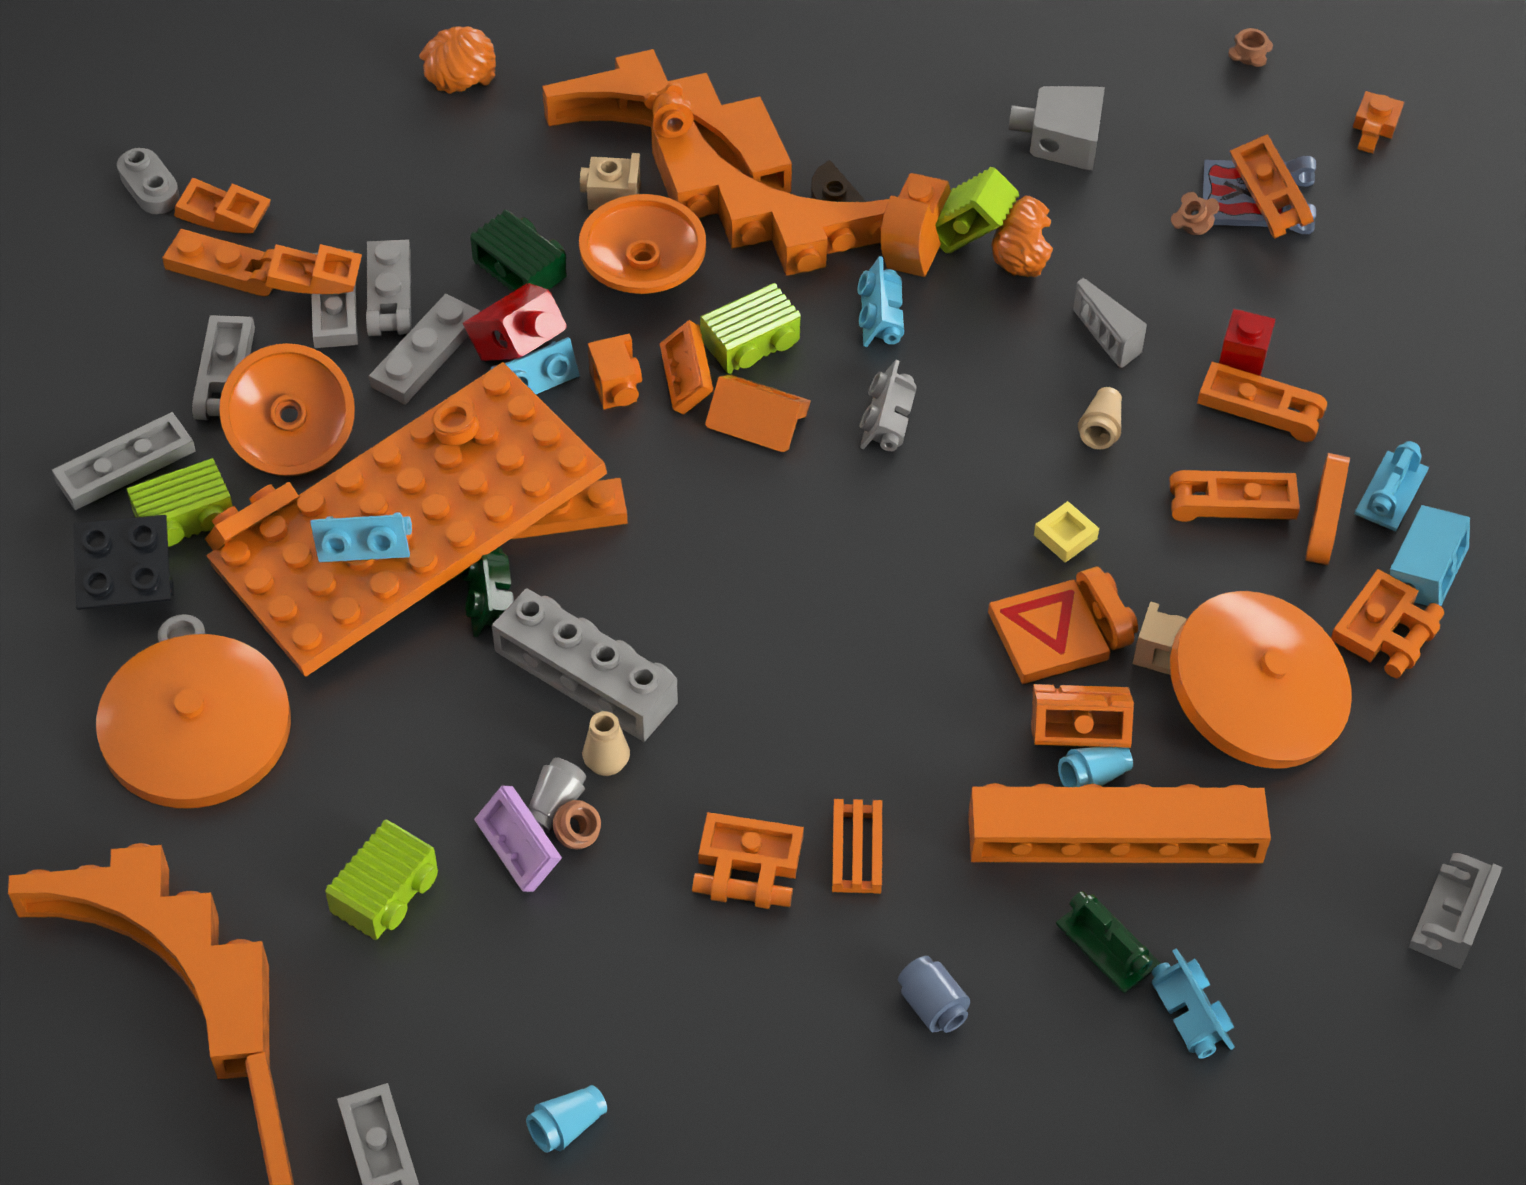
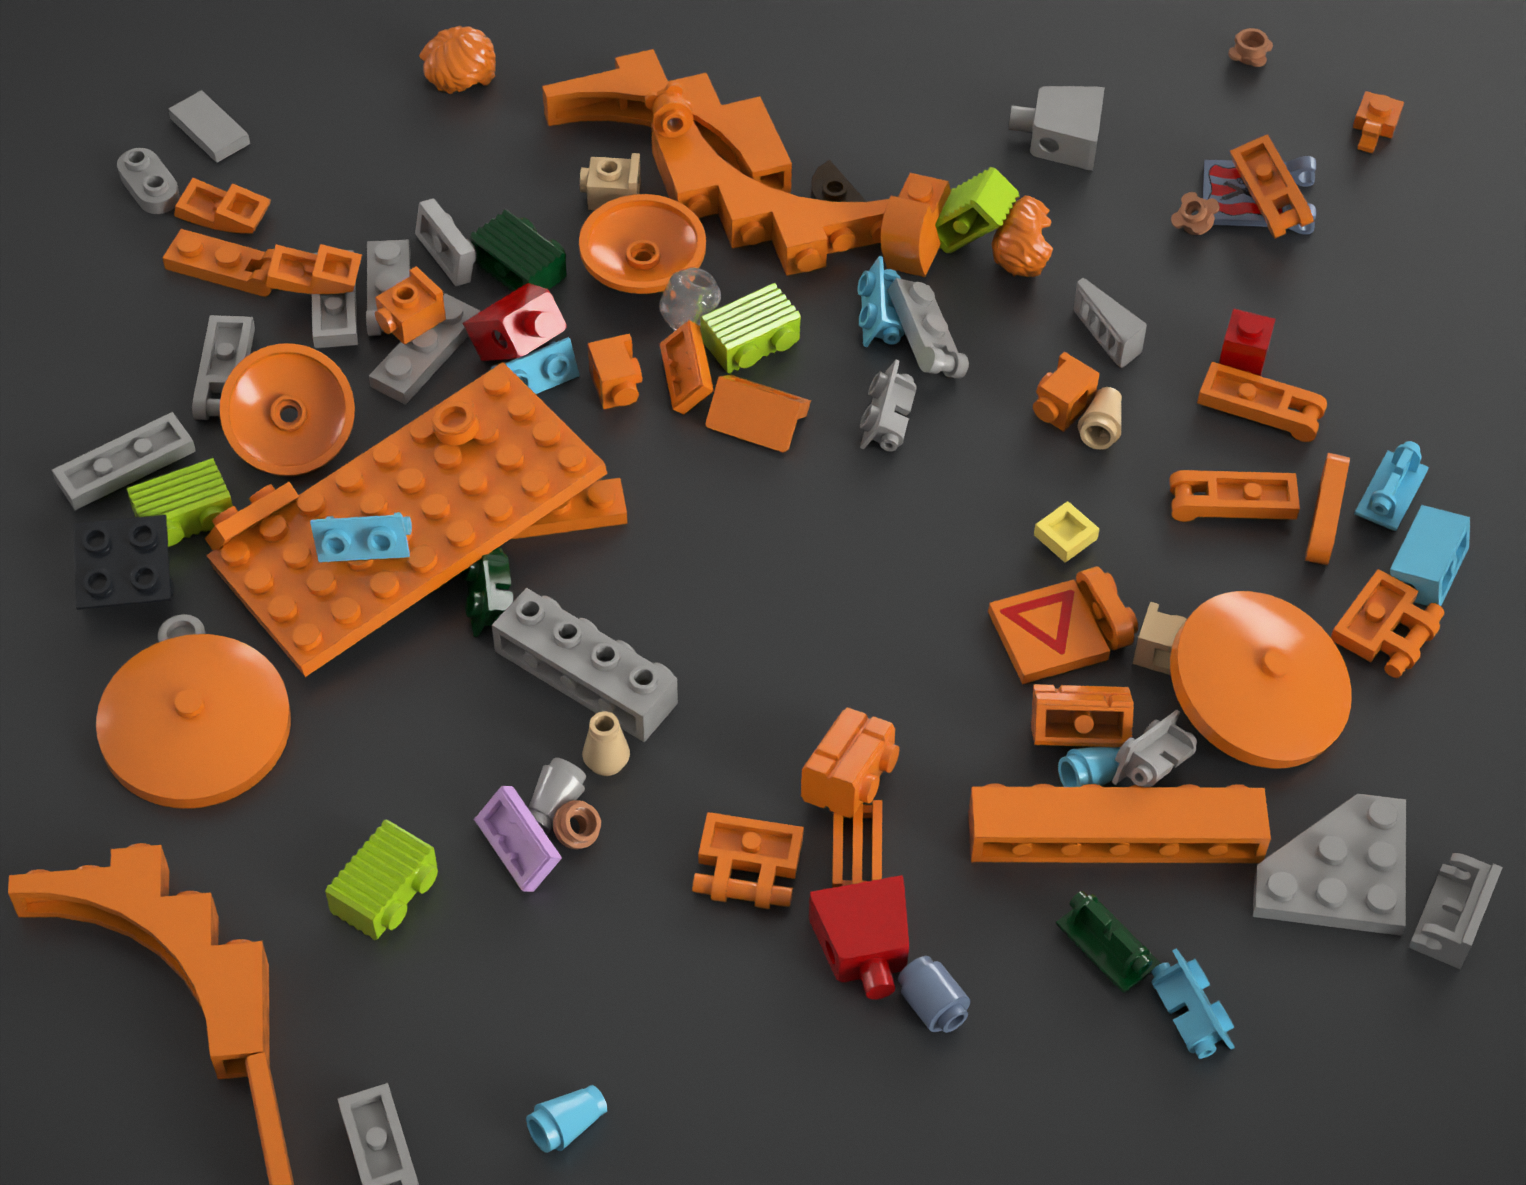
none -> light grey tile [168,90,250,163]
none -> orange brick [375,266,446,345]
none -> light grey plate [415,198,476,286]
none -> clear head [659,268,721,330]
none -> orange brick [801,707,900,818]
none -> red torso [808,875,909,999]
none -> light grey plate [887,278,969,379]
none -> orange brick [1033,351,1100,432]
none -> light grey hinge [1112,710,1197,787]
none -> light grey plate [1253,793,1406,936]

